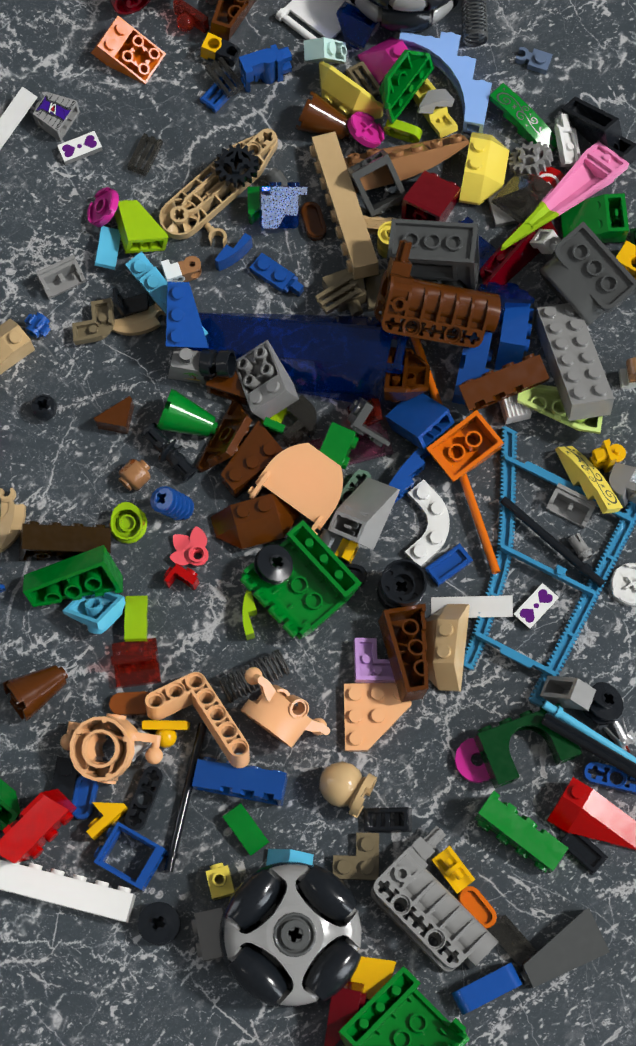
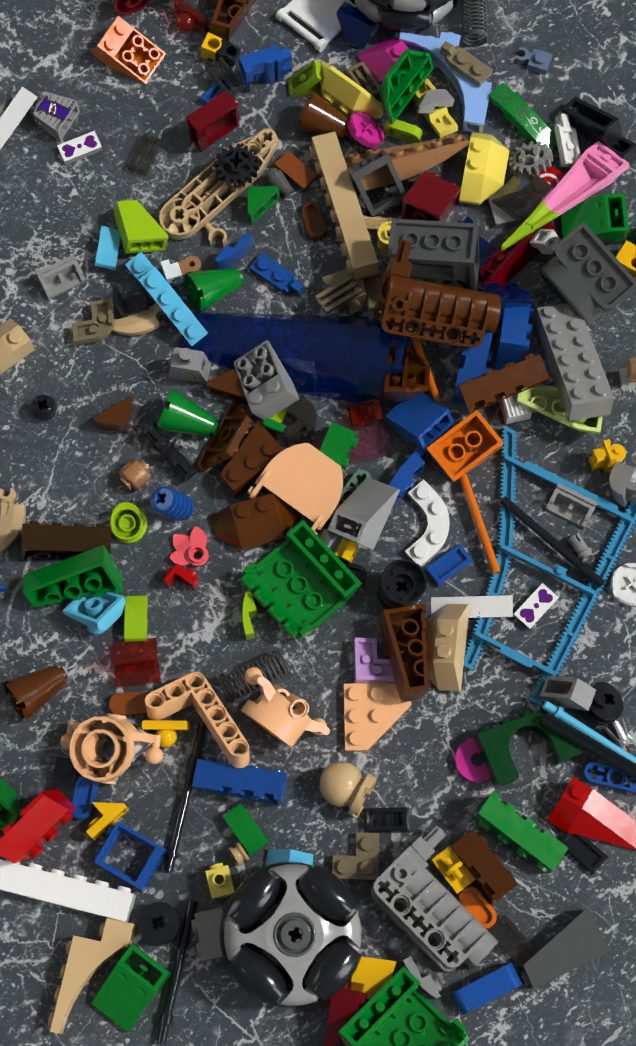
blue gear [24,312,51,339] -> none
dark pink tile [87,187,119,227] -> none
black beam [125,766,164,831] -> none
blue wedge [165,282,209,348] -> none
black wheel [199,349,236,378] -> none
black piece [254,545,293,585] -> none
clear blue bracket [259,182,308,229] -> none
light aqua slope [304,37,347,63] -> none
dark grey bracket [347,397,390,447] -> none
light yellow slope [555,446,623,514] -> none
none -> tan arch [48,918,137,1034]
none -> green slope [91,943,172,1033]
none -> black bar [157,900,197,1045]
none -> green cone [183,268,243,312]
none -> dark red window [186,91,240,152]
none -> tan bush [229,842,250,866]
none -> dark orange tile [274,151,318,191]
none -> lime slope [287,60,323,97]
none -> light grey slope [402,956,442,999]
none -> dark tan hinge [440,41,493,87]
none -> reddish brown wedge [451,830,518,905]

